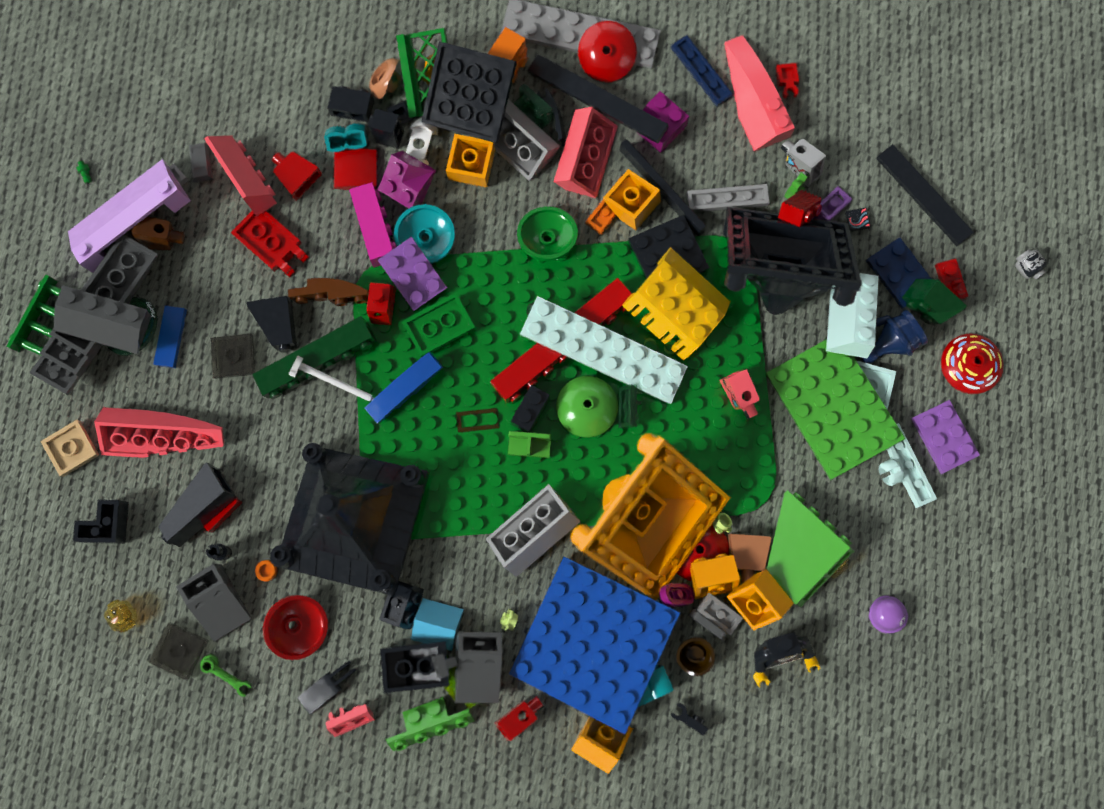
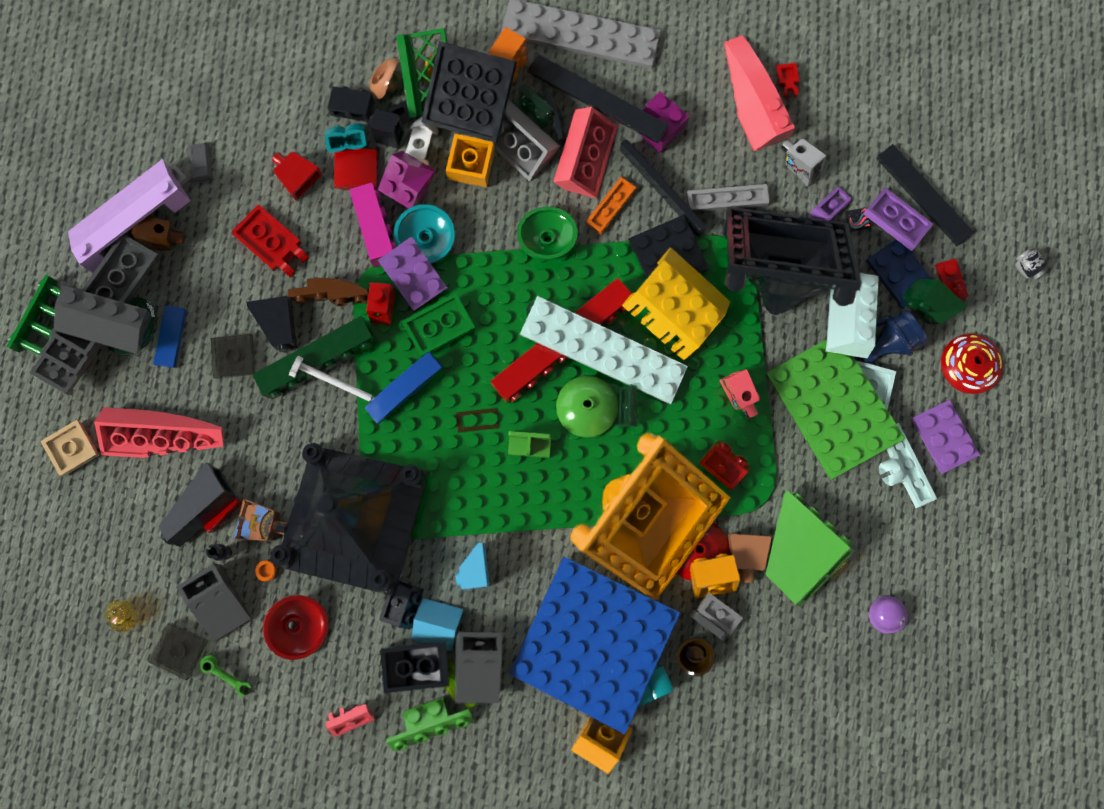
black brick [73,500,129,544] -> none
green piece [76,161,92,184] -> none
coral slope [204,136,277,216] -> none
black arm [297,660,356,715] -> none
dark grey tile [431,654,457,678] -> none
light grey slope [486,484,580,577] -> none
red torso [494,696,544,741] -> none
yellowish green plate [500,609,518,631] -> none
black brick [511,385,550,433] -> none
red dish [578,21,637,82] -> none
light orange slope [603,169,661,230] -> none
magenta plate [660,583,694,607] -> none
black plate [670,702,708,736] -> none
dark blue tile [671,35,733,107] -> none
yellowish green plate [713,513,732,534] -> none
light orange slope [727,569,794,630] -> none
black torso [753,632,820,688] -> none
red brick [778,189,822,227] -> none
bright green plate [784,172,808,199] -> none
none -> torso [234,499,288,541]
none -> medium azure slope [456,543,490,590]
none -> red bracket [699,441,750,490]
none -> medium lavender plate [863,187,933,251]

